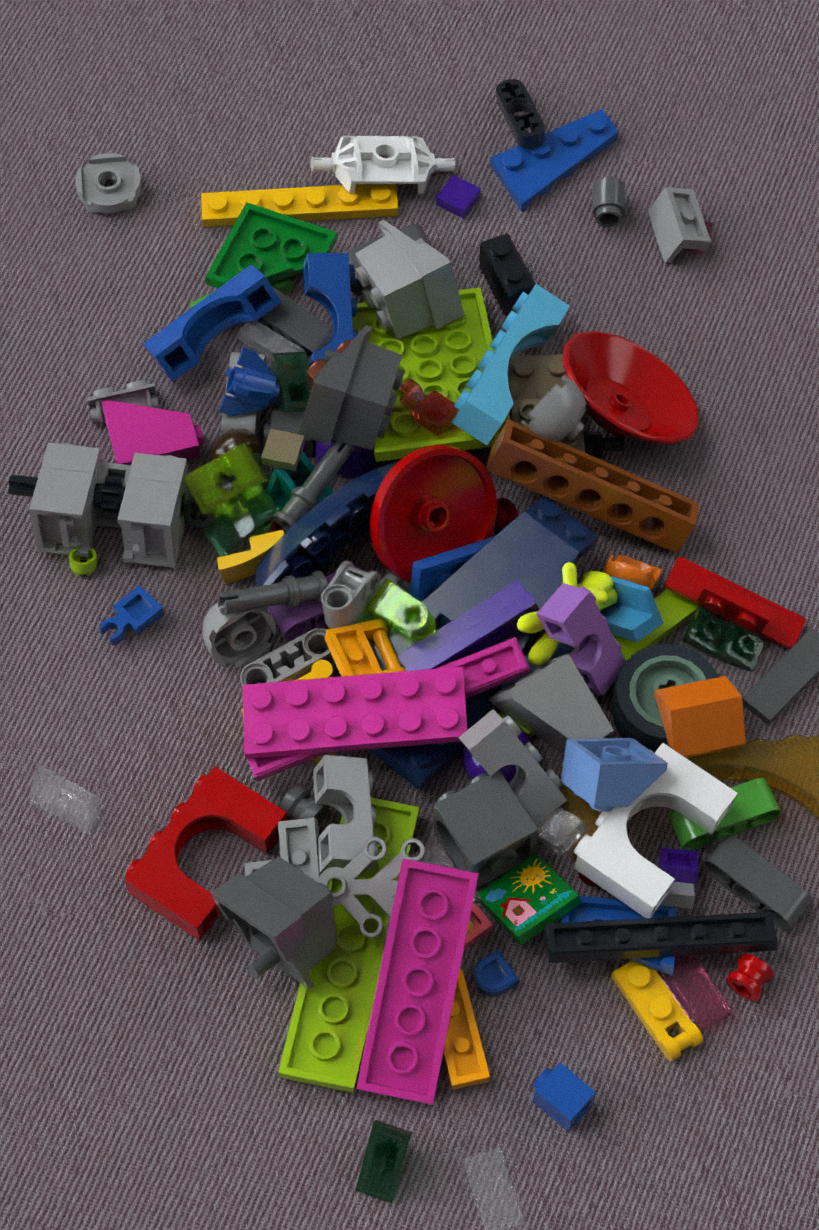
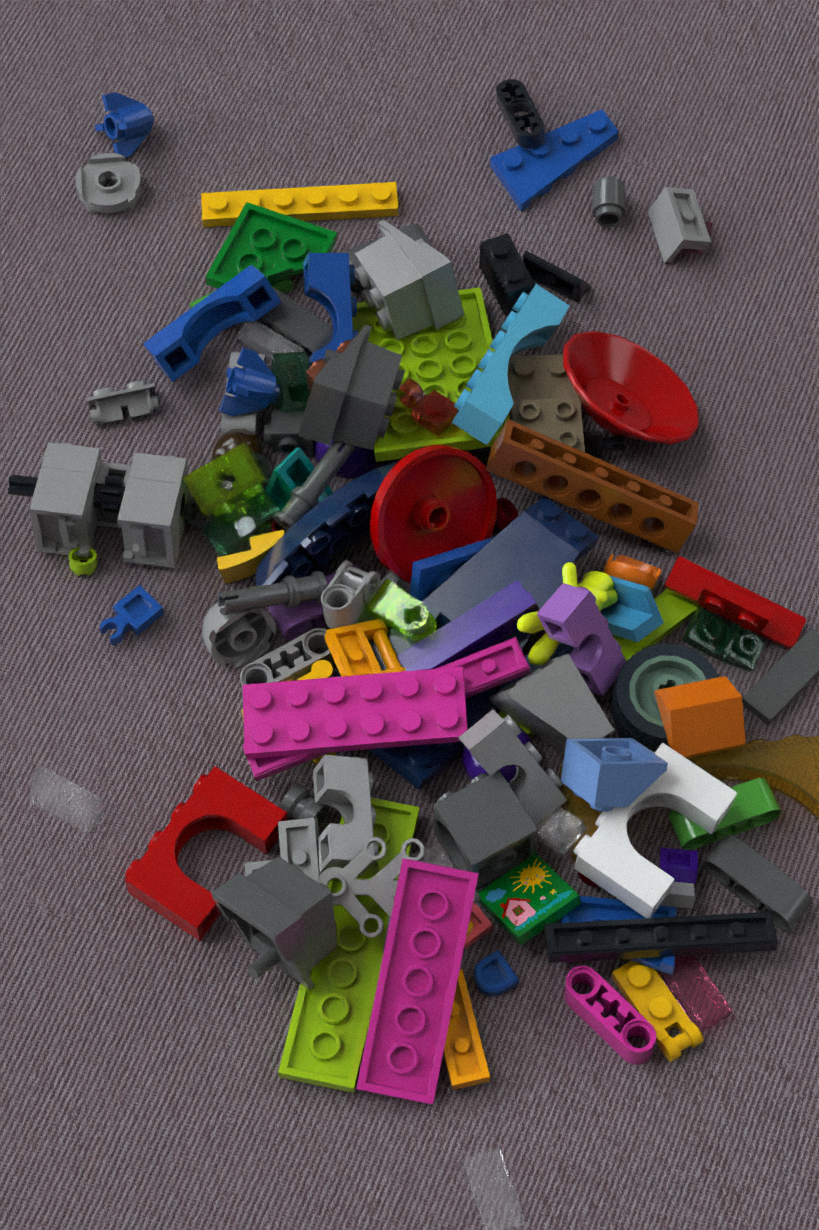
dark pink slope [102,400,204,465] -> none
dark tan tile [261,429,305,471] -> none
white plate [311,136,455,194] -> none
clear green slope [355,1119,413,1203] -> none
dark purple tile [436,175,481,219] -> none
light grey cylinder [520,374,586,441] -> none
blue brick [533,1062,596,1132] -> none
red wheel [726,953,774,1001] -> none
none -> blue brick [94,92,154,157]
none -> black slope [523,251,590,302]
none -> dark pink beam [564,966,656,1065]

